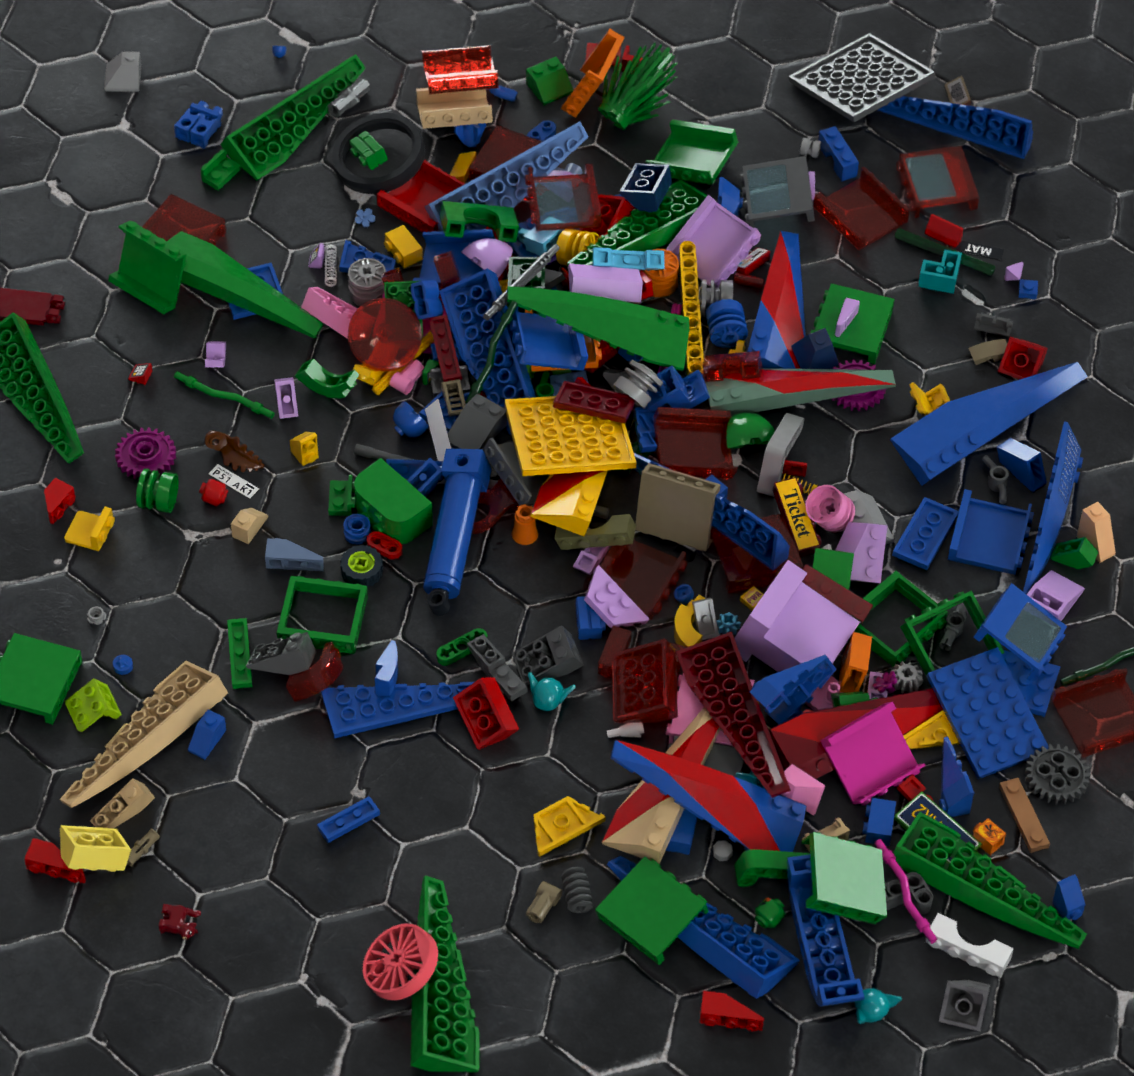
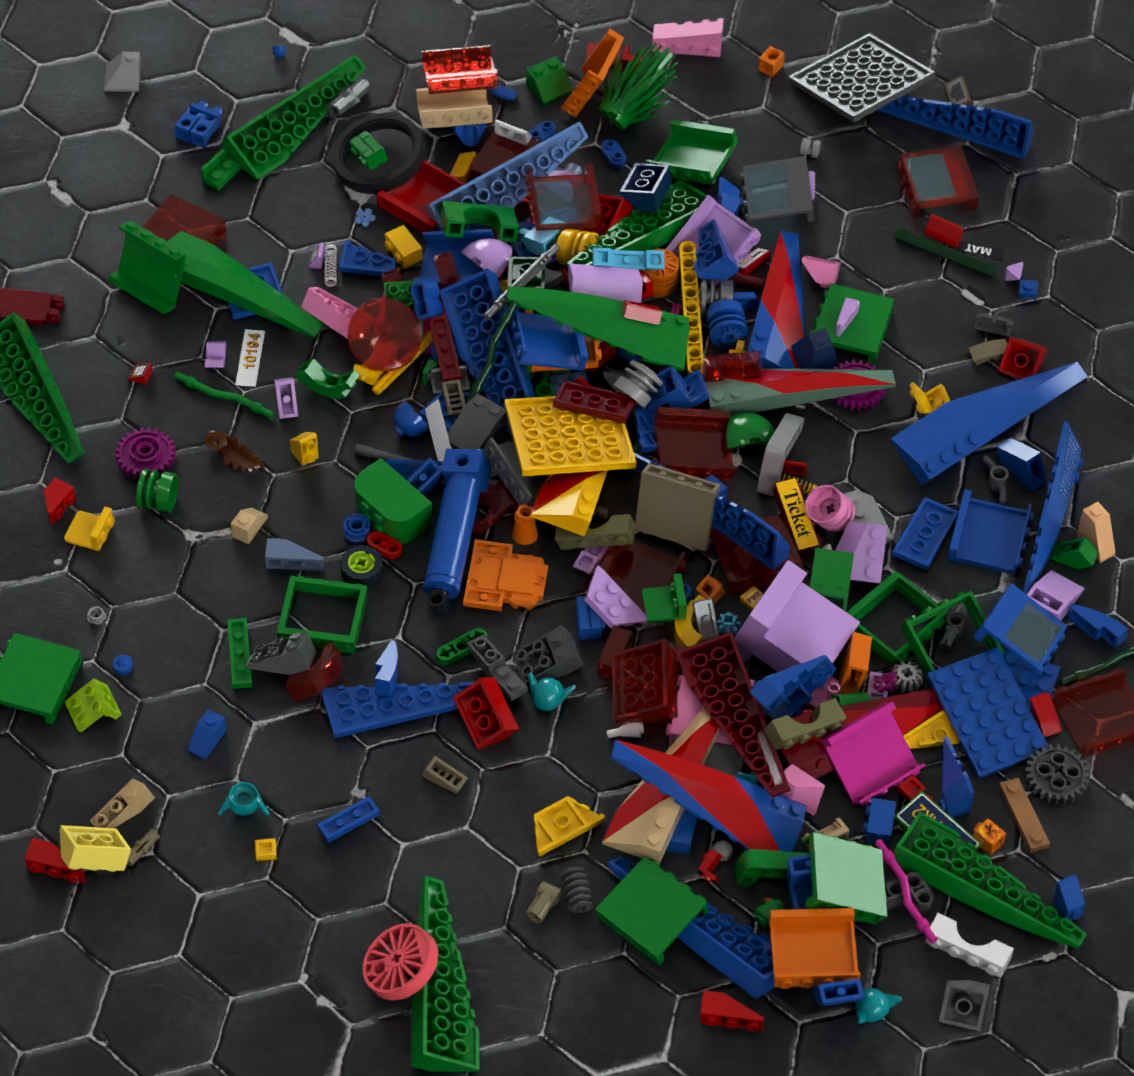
tan wedge [60,661,228,808] -> none
dark red animal [159,904,201,940] -> none
red head [199,479,229,506] -> none
white sticker [209,464,259,498] -> none
green bracket [328,475,356,516] -> none
light grey wheel [348,258,386,307] -> none
bright pink piece [390,360,424,395] -> none
dark red brick [802,564,873,624] -> none
clear red panel [814,167,910,250] -> none
blue arch [819,126,859,182] -> none
teal brick [918,249,962,294] -> none
none -> teal piece [218,782,270,816]
none -> white sticker [235,329,265,387]
none -> yellow tile [255,838,277,861]
none -> dark tan slope [422,756,468,794]
none -> orange piece [463,539,548,611]
none -> white slope [495,120,532,145]
none -> blue plate [601,139,627,169]
none -> slope [623,300,662,325]
none -> green bracket [642,574,687,623]
none -> bright pink wedge [652,18,724,57]
none -> blue wedge [694,219,739,280]
none -> orange brick [696,574,726,603]
none -> red bracket [698,849,723,882]
none -> blue plate [733,292,759,310]
none -> orange brick [758,46,785,77]
none -> olive arch [764,698,847,750]
none -> orange panel [769,908,860,989]
none -> bright pink slope [802,256,841,288]
none -> red slope [1029,691,1062,738]
none -> blue slope [1067,604,1129,649]

